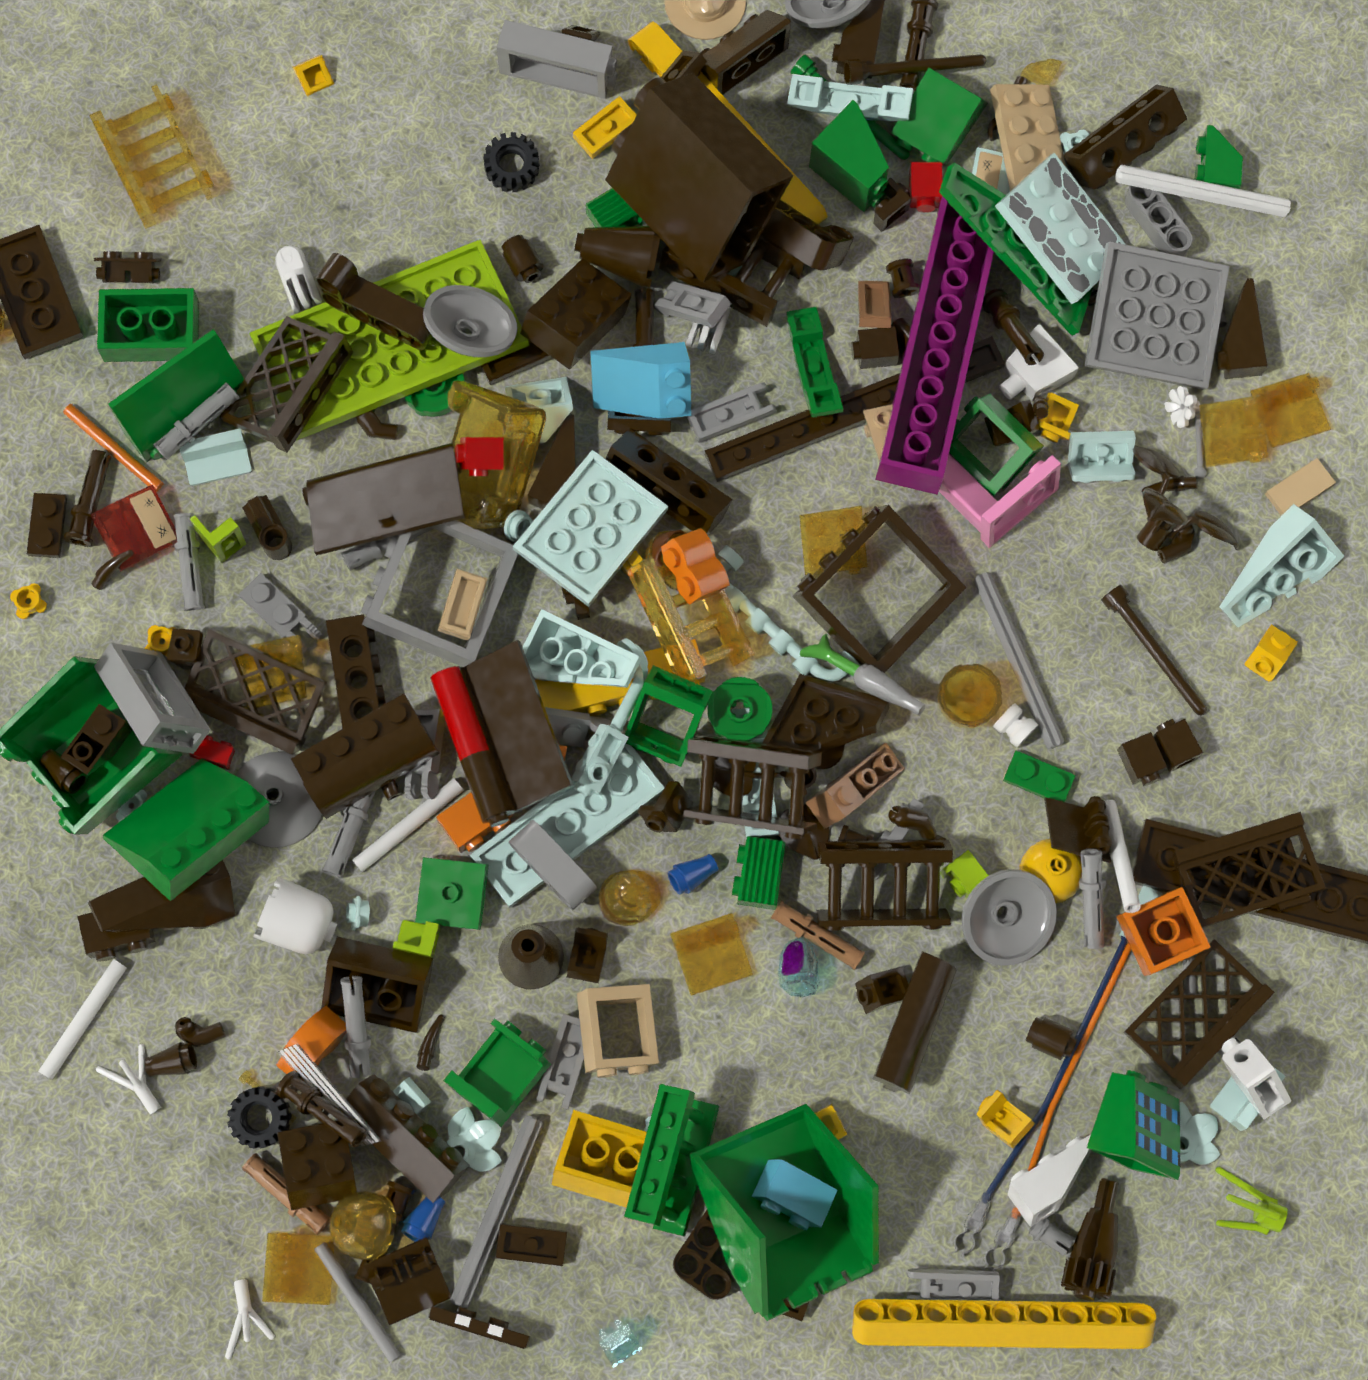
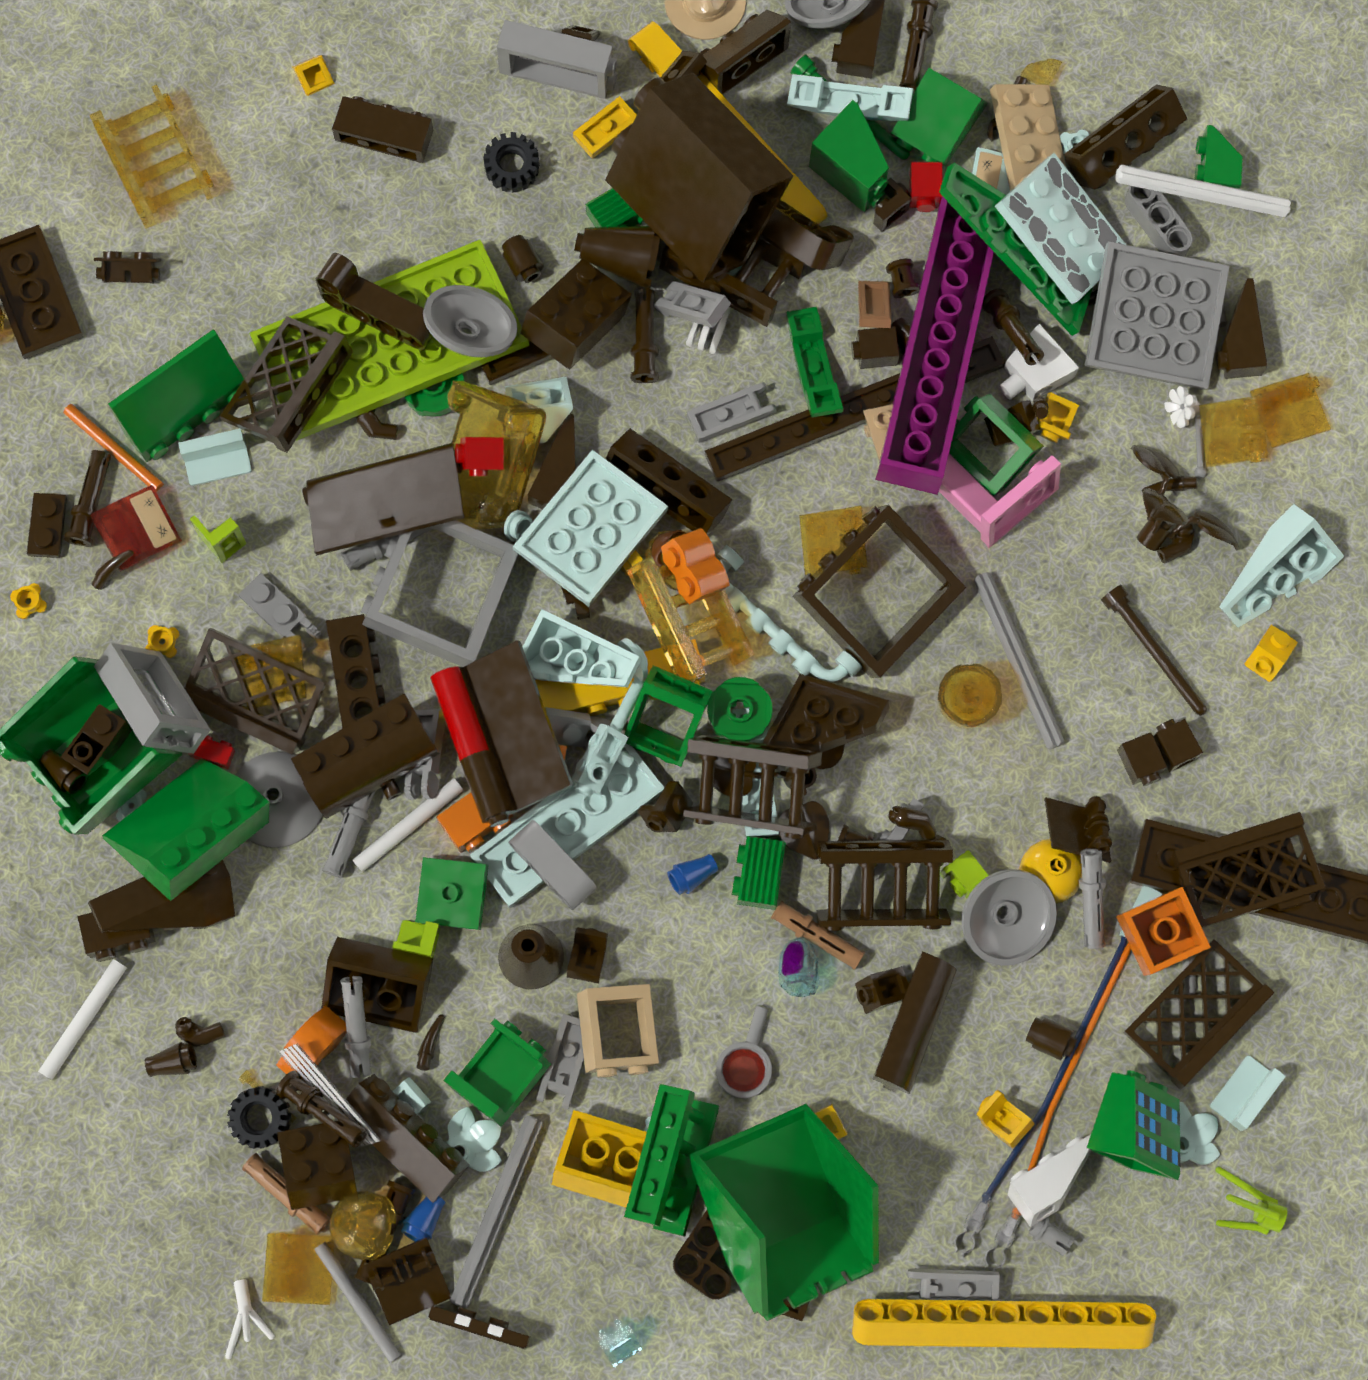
white plant [96,1044,161,1115] -> none
green brick [97,288,199,362] -> none
light grey pin [153,383,239,460] -> none
dark brown bracket [167,628,204,670] -> none
light grey pin [174,513,205,611] -> none
dark brown piece [242,495,293,560] -> none
white cylinder [253,877,337,954] -> none
white arm [275,245,322,314] -> none
light aqua plate [346,896,370,931] -> none
tan tile [437,569,487,641] -> none
dark brown plate [496,1223,567,1266] -> none
medium azure slope [590,342,691,418] -> none
clear yellow piece [599,870,661,926] -> none
dark brown plate [607,411,671,435] -> none
clear yellow hinge [670,913,753,996] -> none
medium azure brick [752,1159,837,1230] -> none
light grey piece [800,634,925,715] -> none
medium nougat slope [806,743,905,829] -> none
dark brown piece [843,54,986,85] -> none
white wheel [993,703,1039,748] -> none
green plate [1003,750,1076,802] -> none
dark brown piece [1061,1178,1119,1301] -> none
light aqua bracket [1067,431,1136,483] -> none
white piece [1104,800,1141,913] -> none
white torso [1222,1038,1291,1120] -> none
tan tile [1265,458,1336,516] -> none
none -> dark brown brick [332,96,434,163]
none -> piece [716,1006,772,1099]

